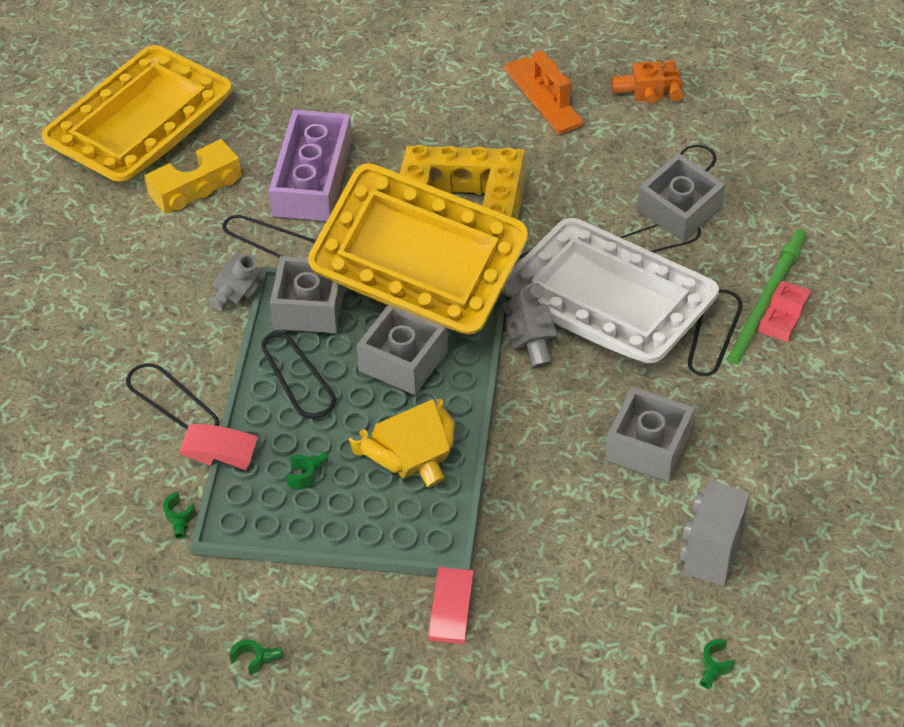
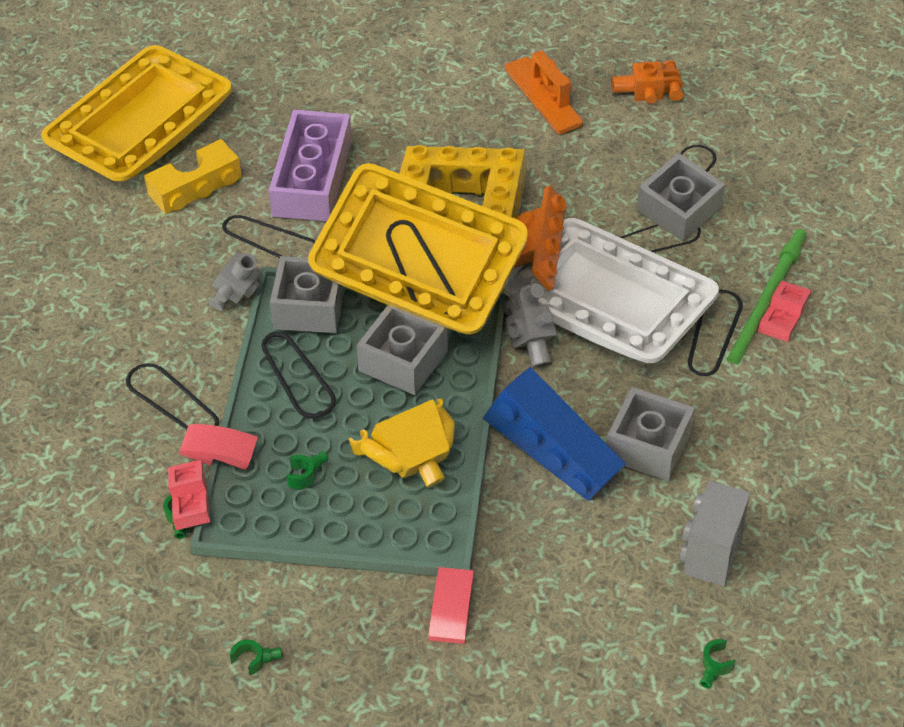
none -> coral slope [168,460,210,530]
none -> black piece [386,220,455,315]
none -> blue wedge [482,367,626,501]
none -> orange bracket [514,185,567,291]

